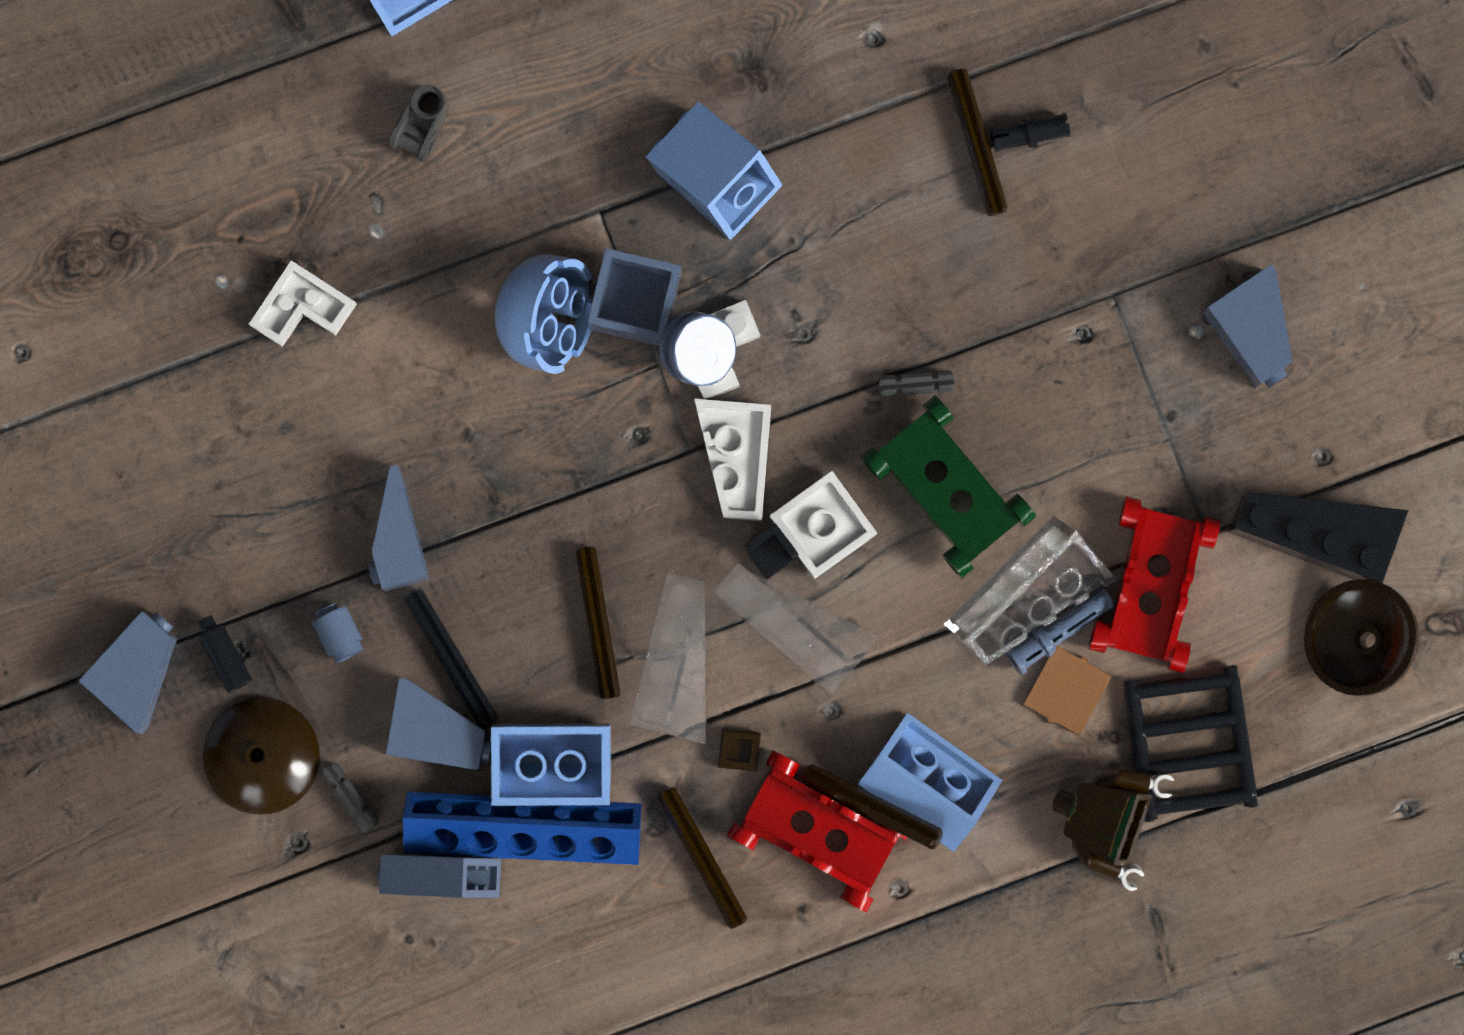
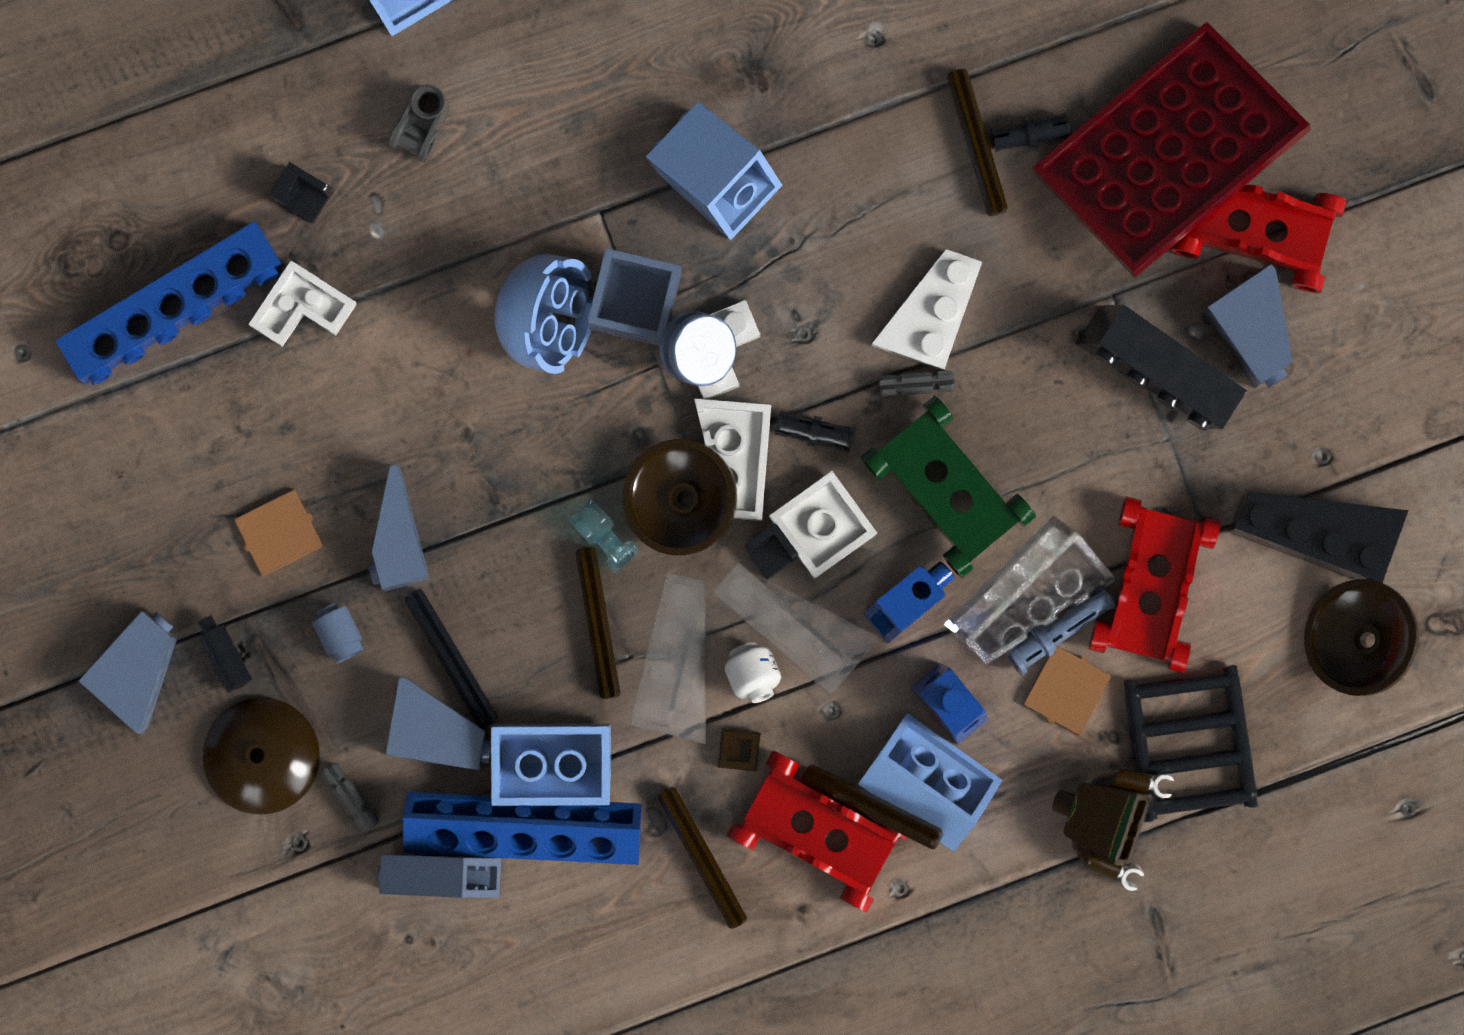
none -> blue brick [55,221,284,385]
none -> medium nougat piece [234,489,324,577]
none -> black panel [269,162,333,223]
none -> clear light blue leg [568,499,640,575]
none -> dark brown dish [623,439,737,556]
none -> white head [724,642,781,703]
none -> black pin [774,410,855,452]
none -> blue torso [864,561,954,644]
none -> white wing [871,249,982,371]
none -> blue torso [911,663,987,745]
none -> dark red plate [1033,22,1310,278]
none -> black wedge [1076,304,1247,431]
none -> red piece [1169,184,1346,294]

